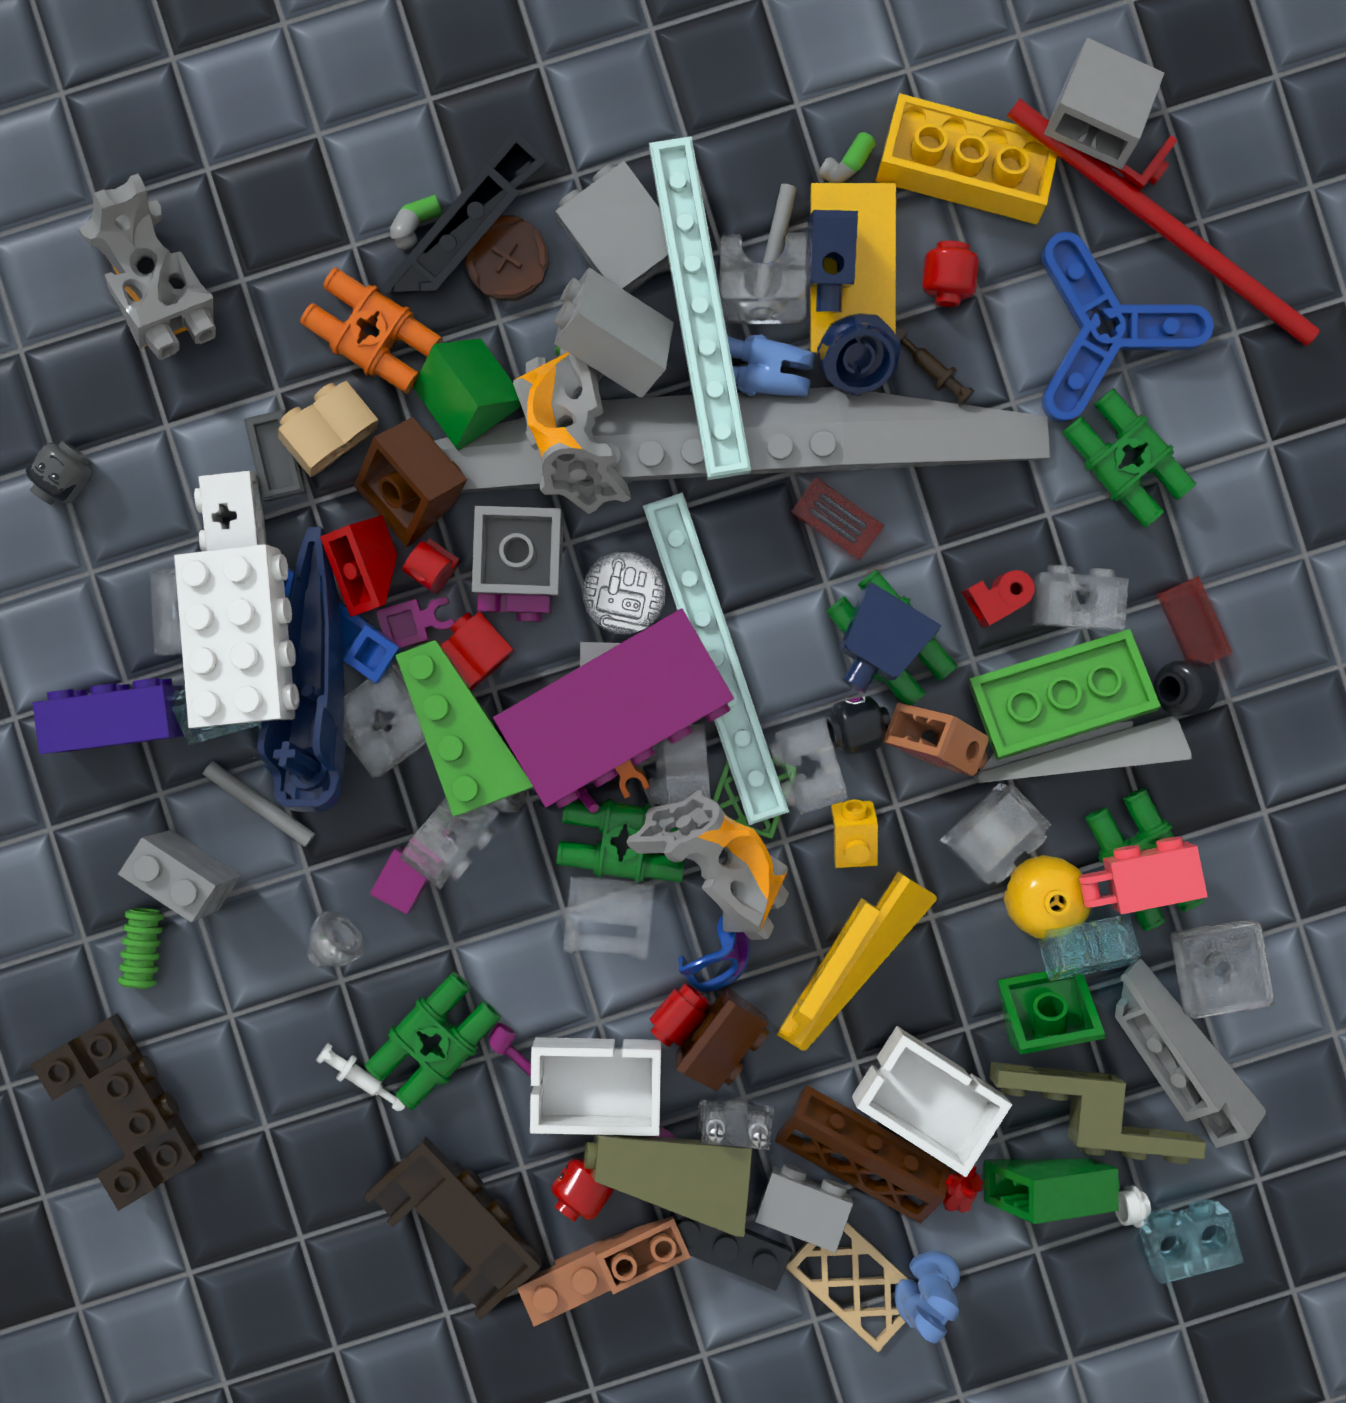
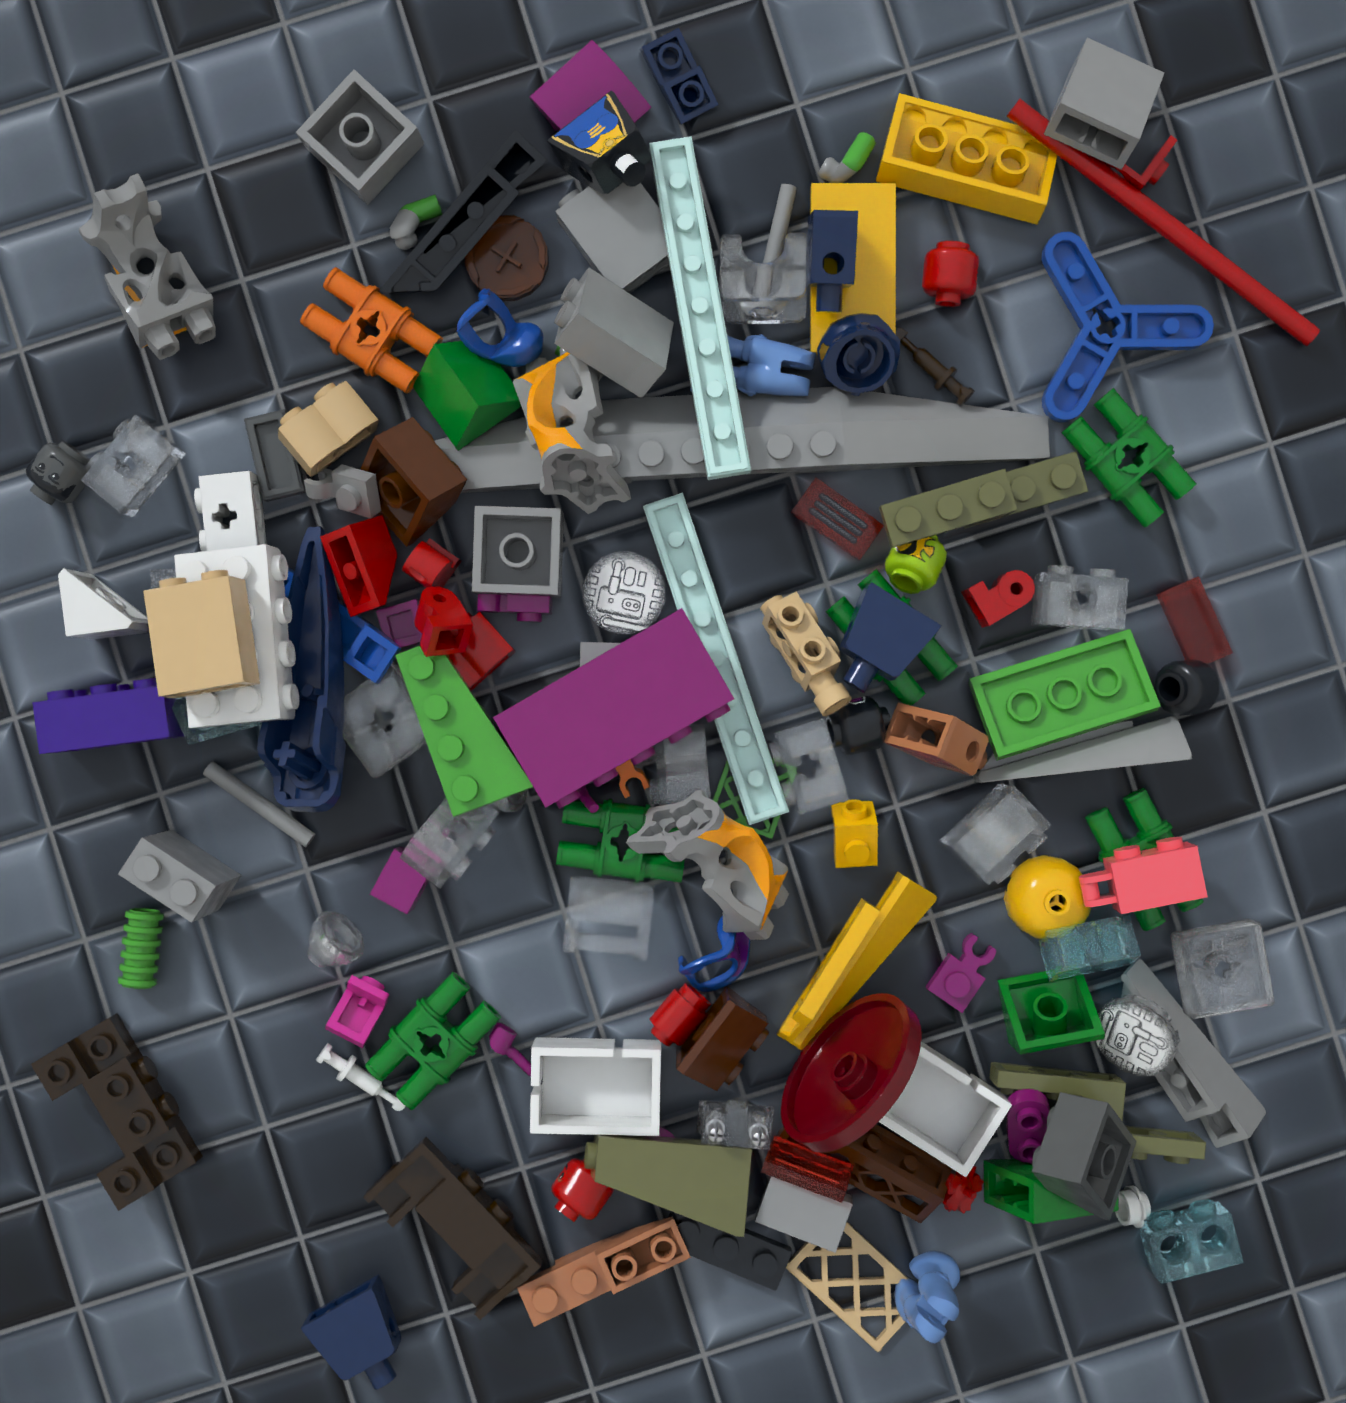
none -> white slope [58,568,149,639]
none -> clear brick [81,415,186,517]
none -> tan brick [143,570,260,698]
none -> light grey brick [296,69,424,205]
none -> dark blue torso [301,1274,401,1390]
none -> light grey plate [304,464,381,518]
none -> dark pink bracket [325,975,389,1048]
none -> red leg [414,586,473,657]
none -> blue piece [457,288,544,367]
none -> magenta slope [529,40,652,131]
none -> torso [547,90,651,194]
none -> dark blue slope [640,28,719,125]
none -> tan brick [760,591,852,716]
none -> clear red tile [761,1135,854,1203]
none -> dark red dish [781,993,922,1152]
none -> olive bracket [879,451,1088,548]
none -> lime head [885,535,947,594]
none -> magenta plate [925,933,996,1013]
none -> magenta plate [1006,1089,1050,1163]
none -> dark grey slope [1031,1092,1137,1221]
none -> tile [1096,994,1180,1076]

